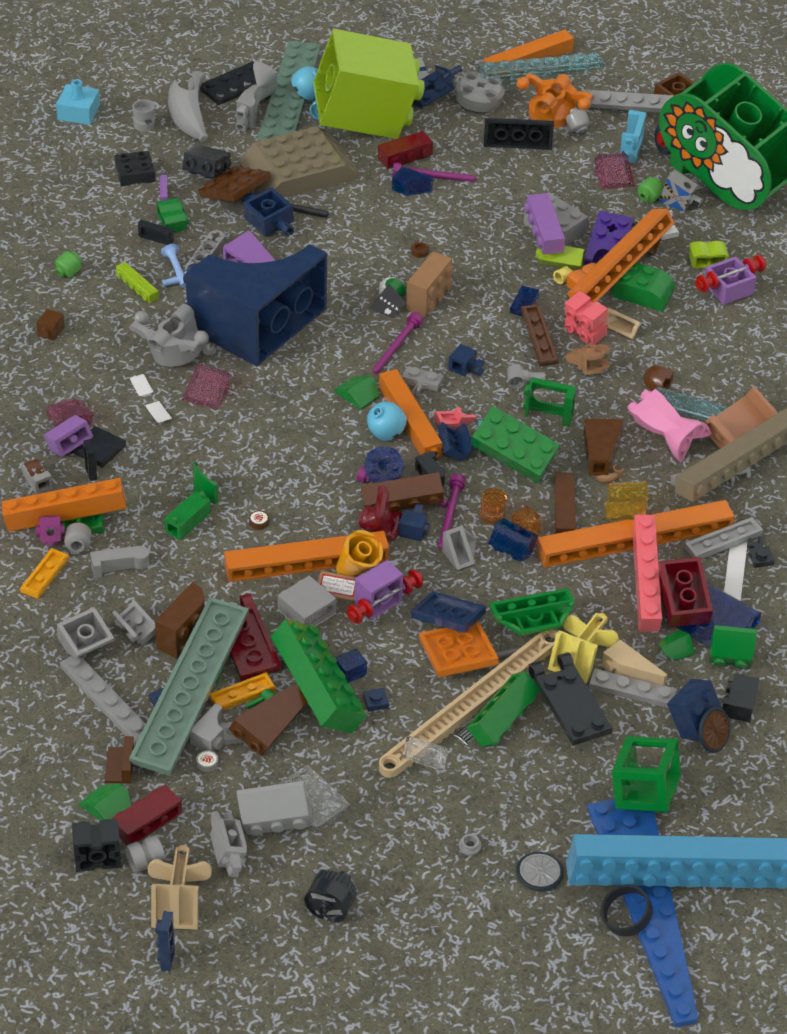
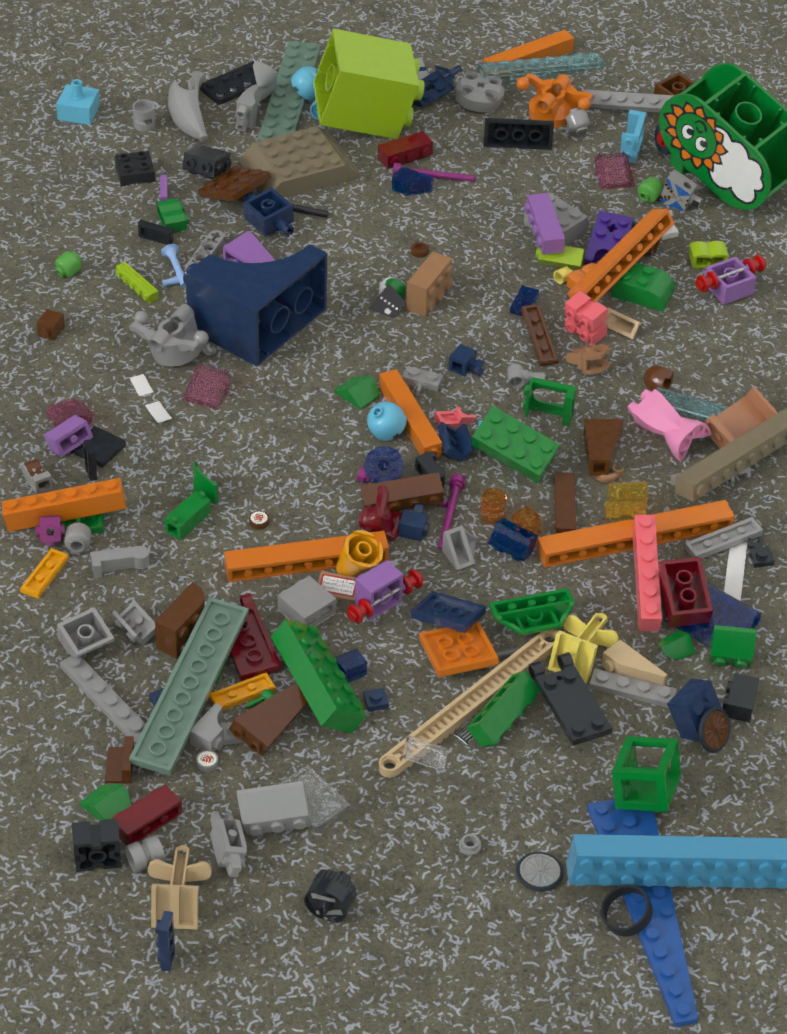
magenta piece [373,312,424,374] -> none

